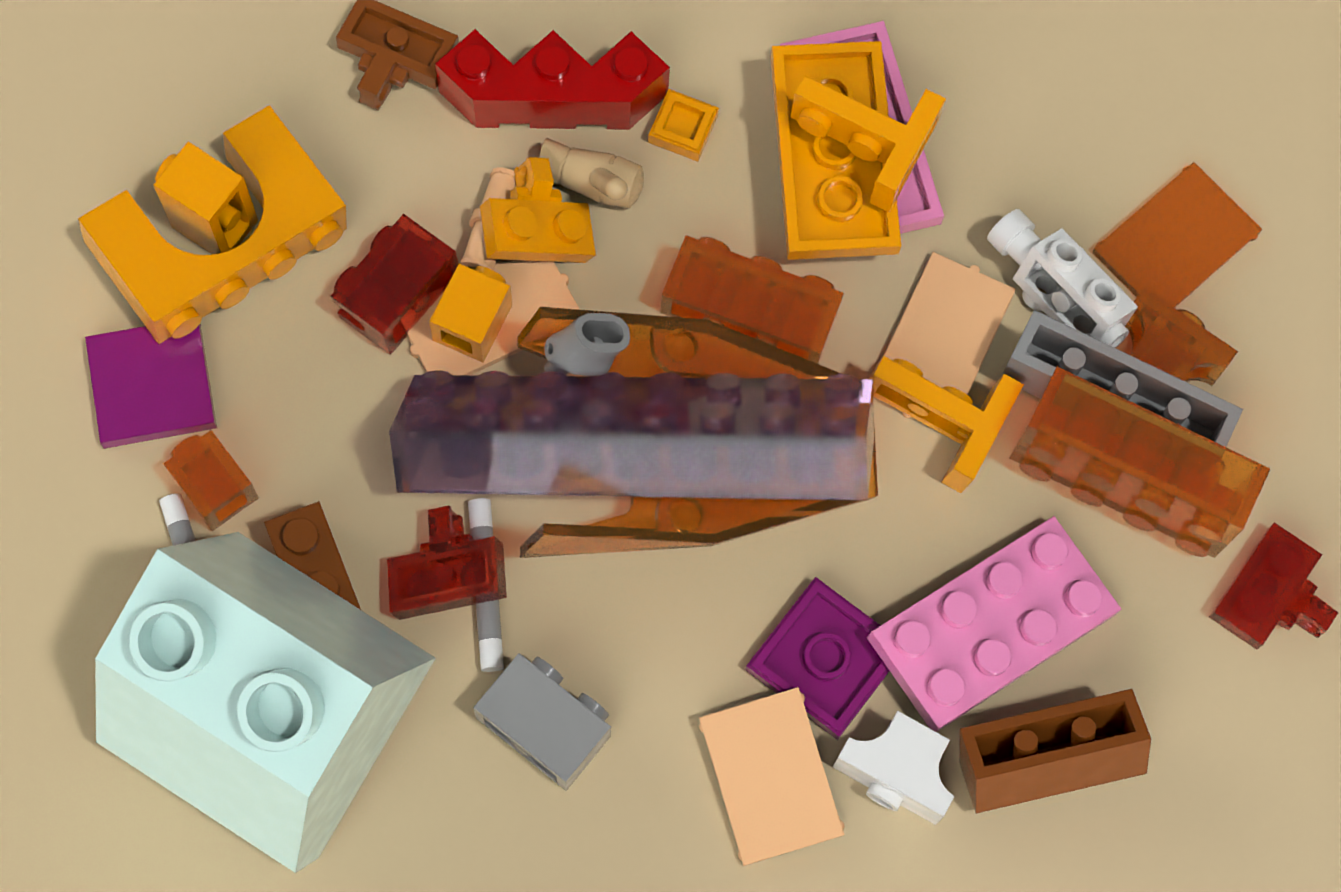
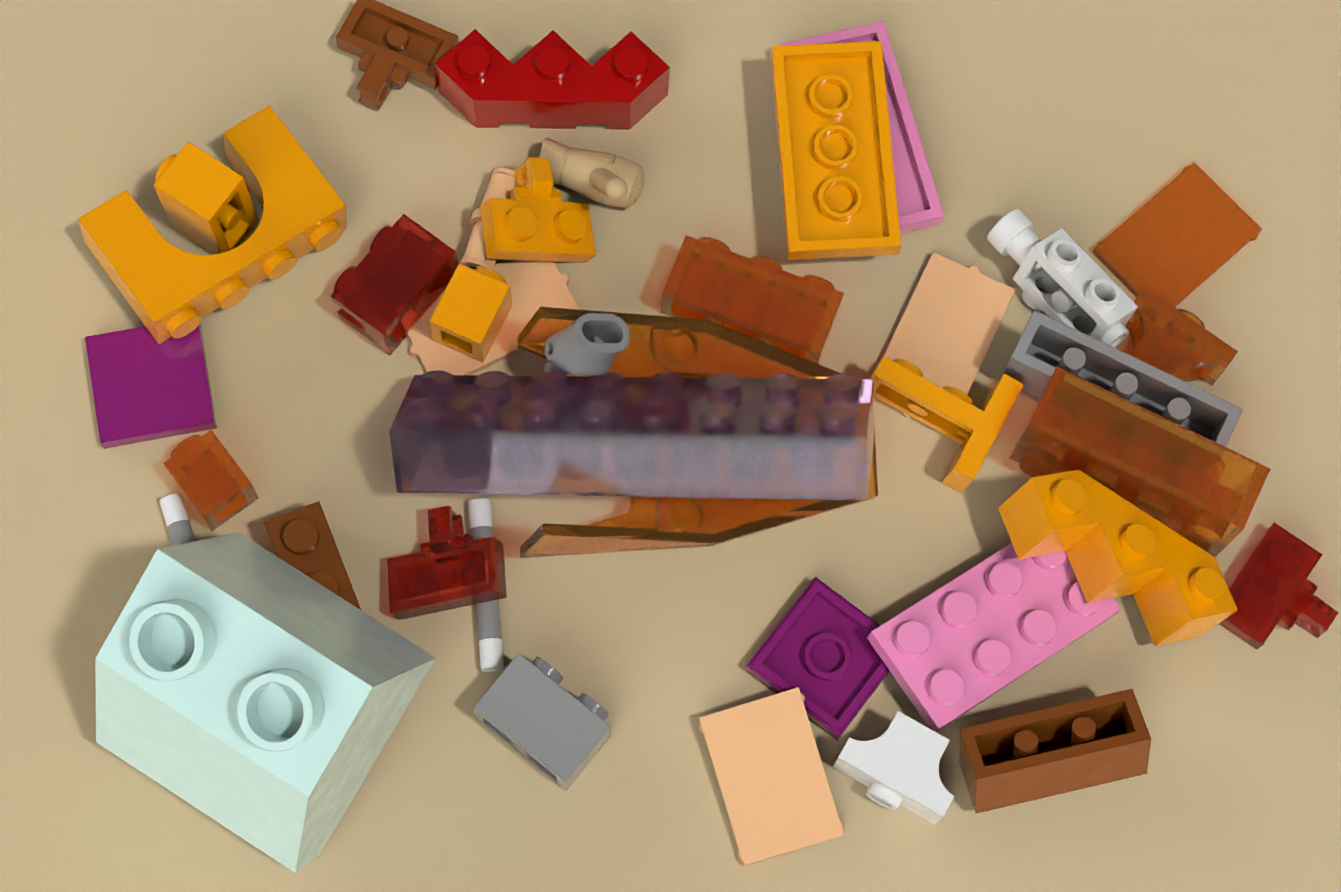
light orange tile [648,89,719,162] -> none
light orange bracket [790,75,946,213] -> none
none -> light orange brick [998,470,1238,646]

